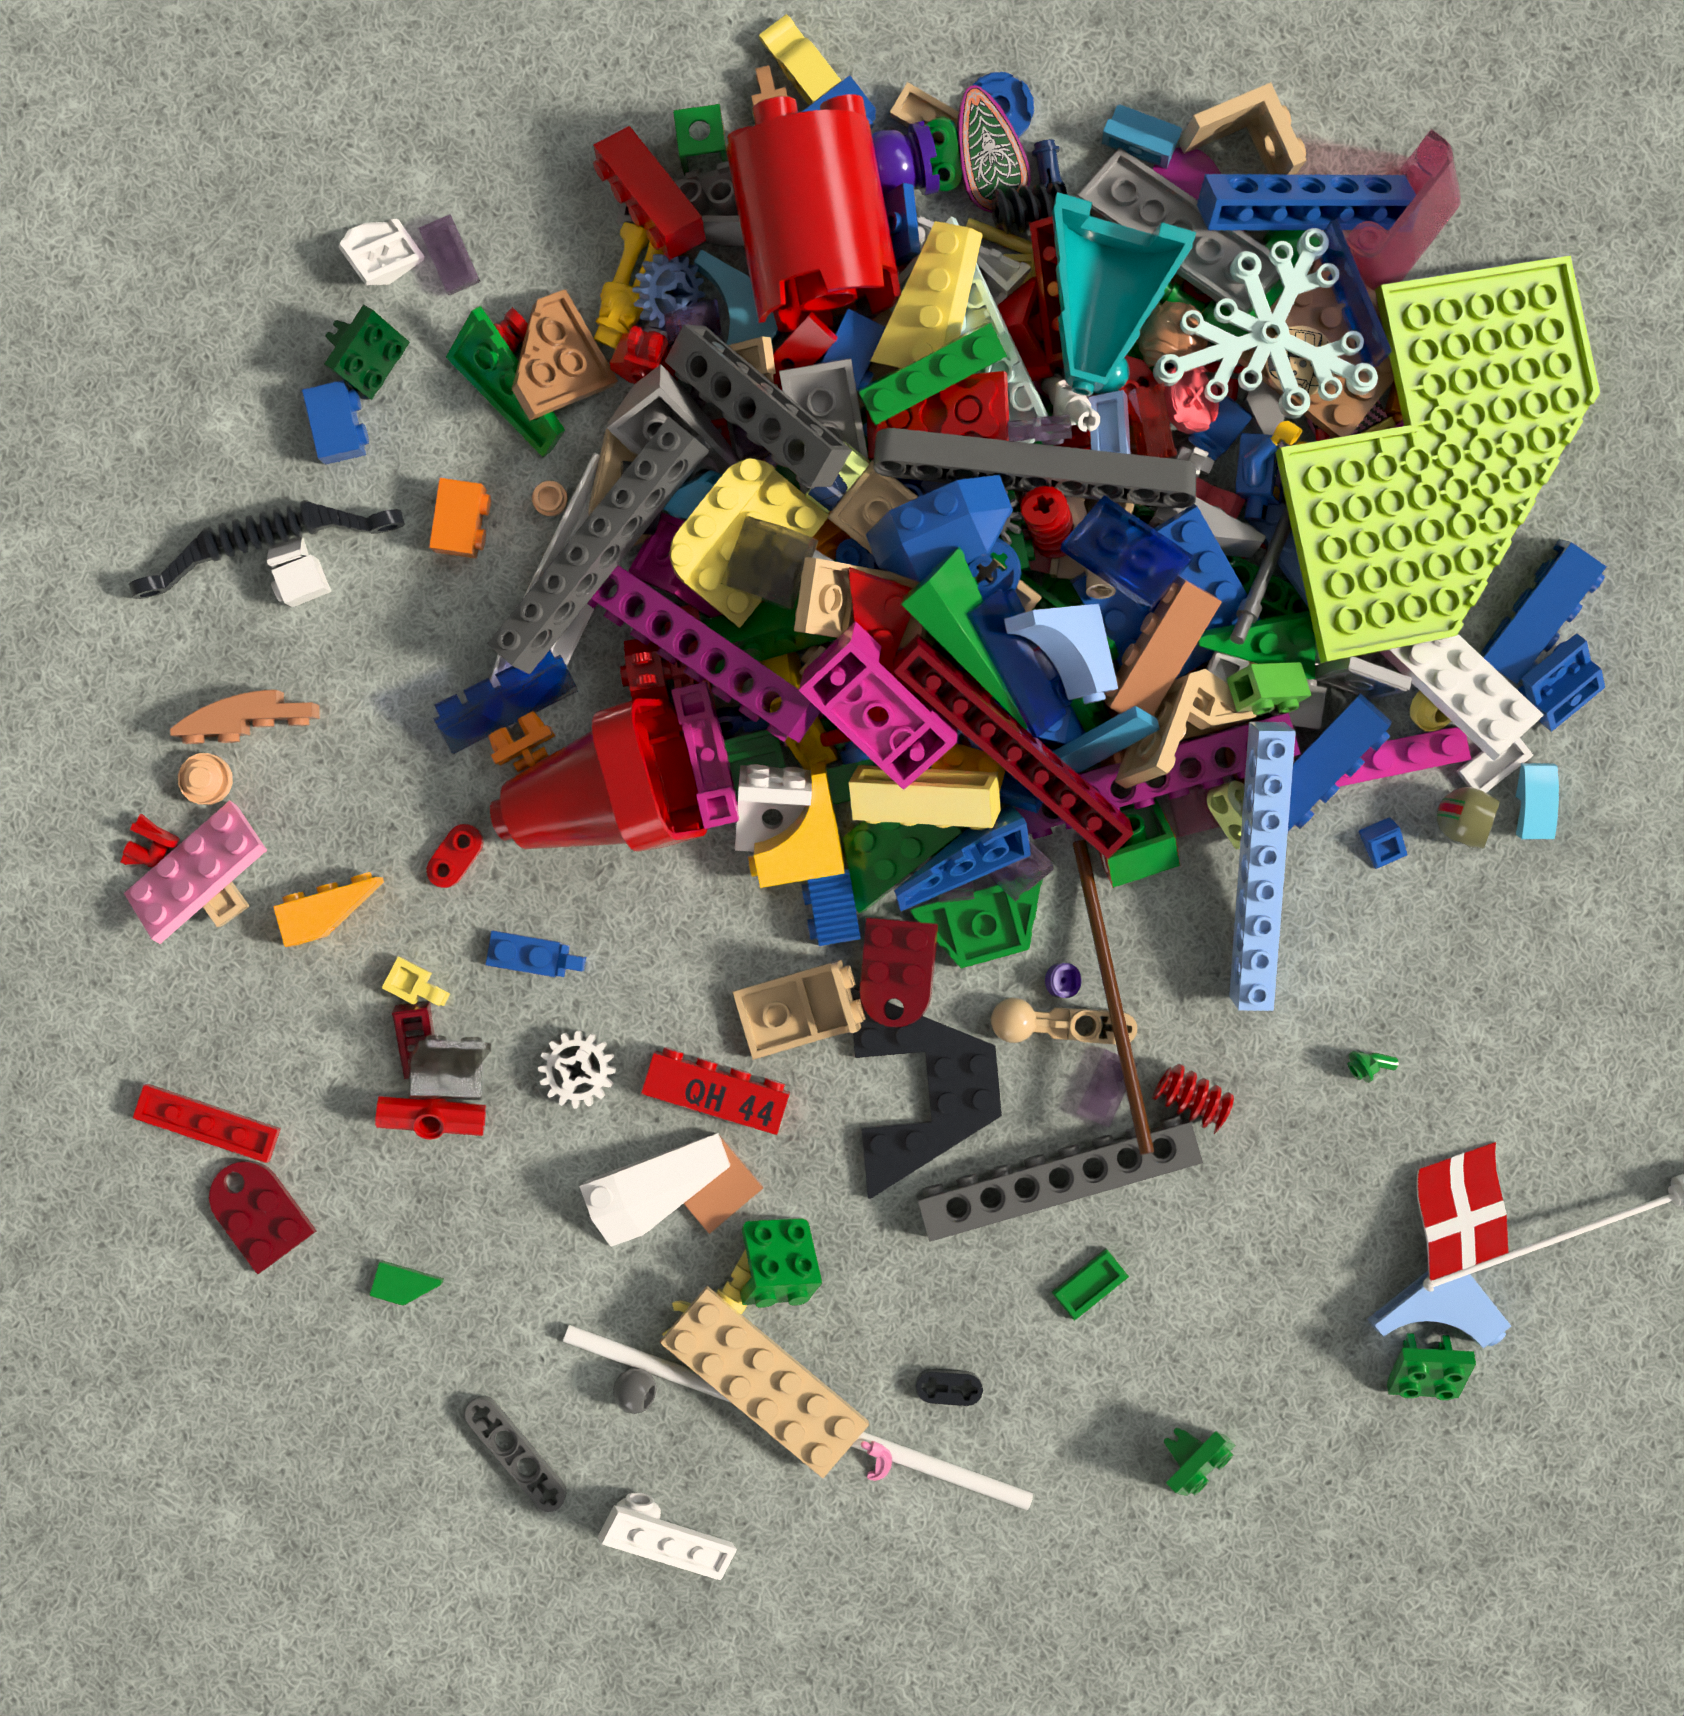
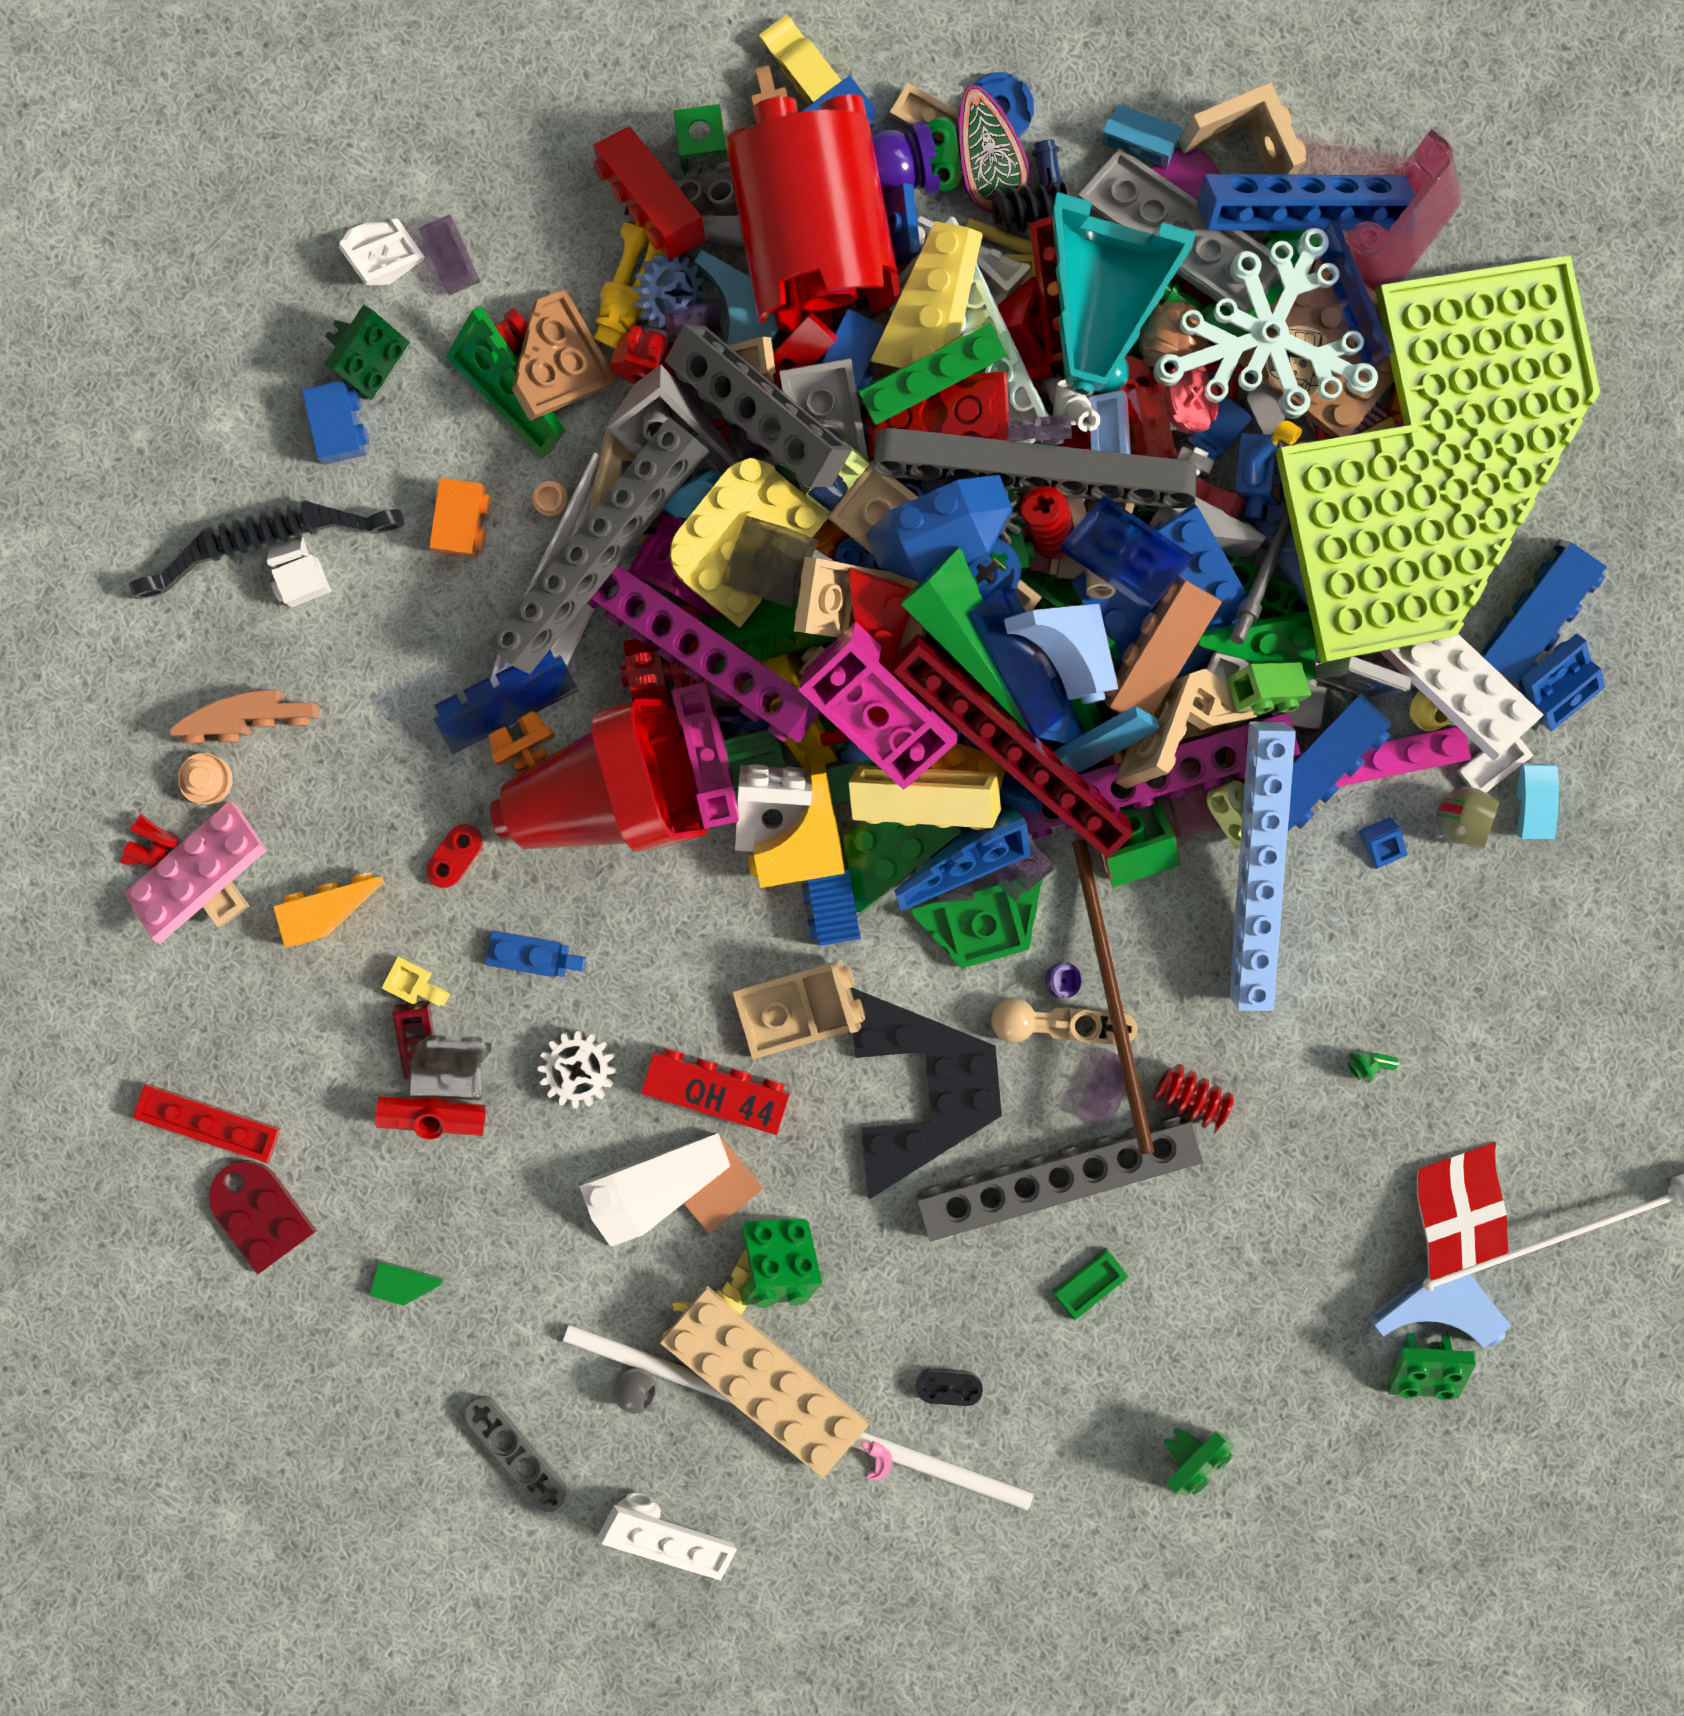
dark red plate [860,918,938,1027] -> none

